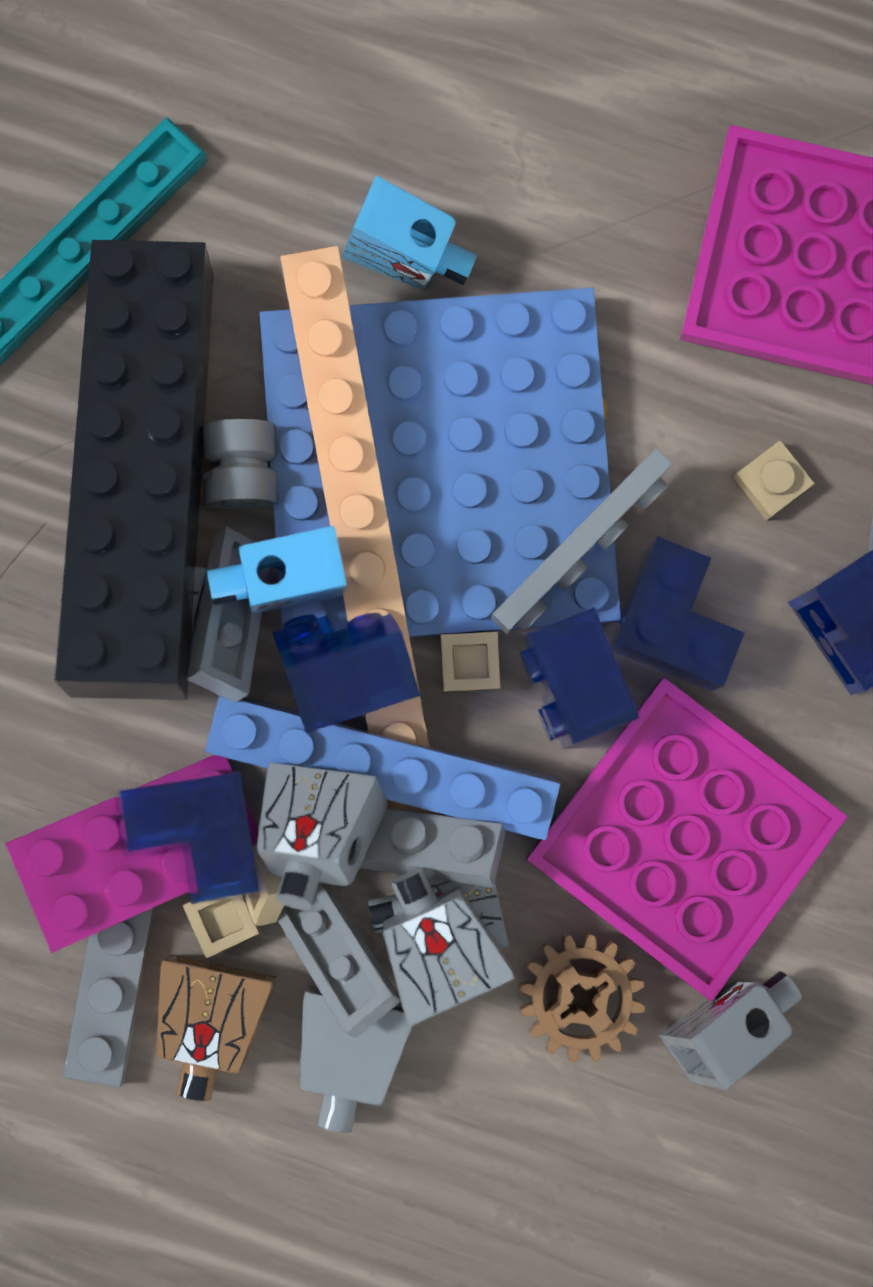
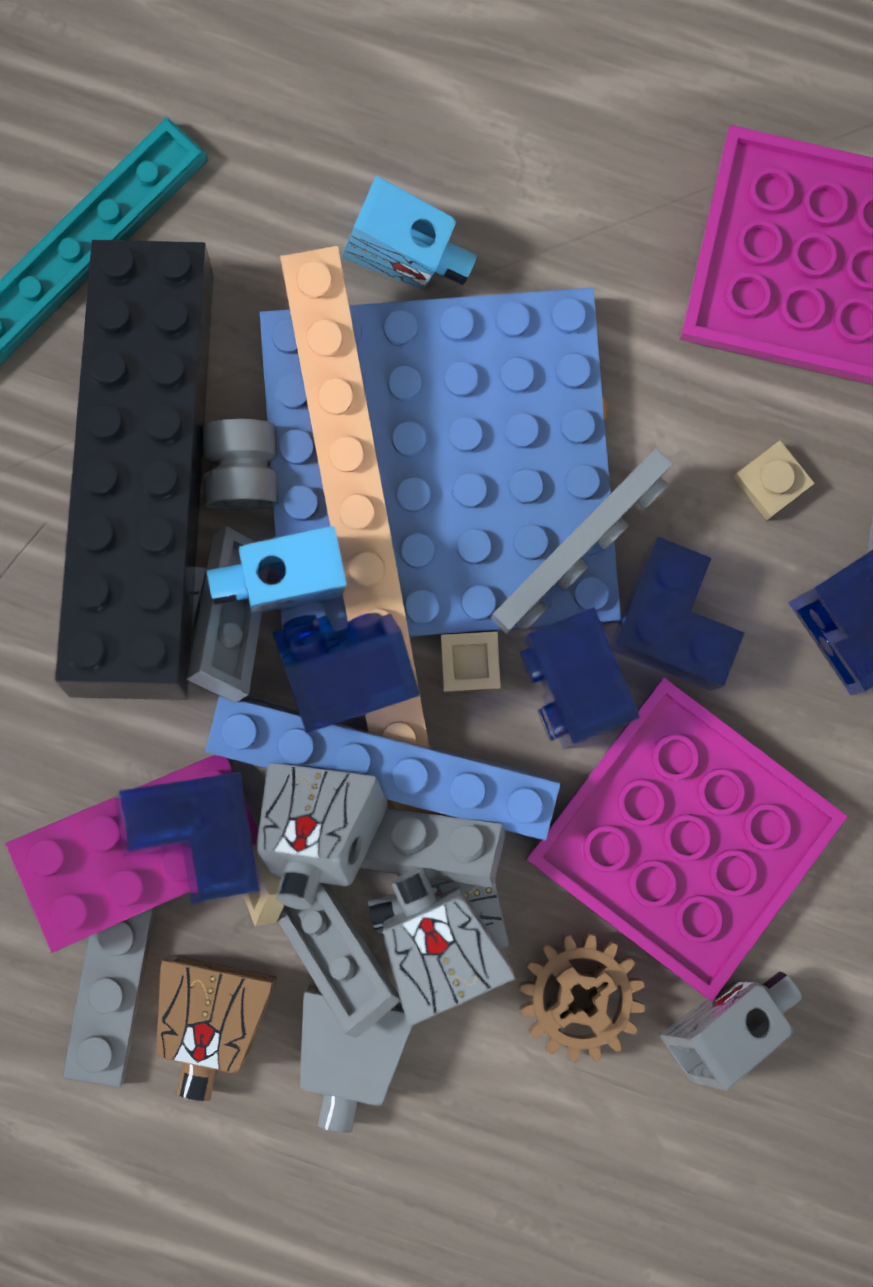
tan plate [182,880,261,958] -> none

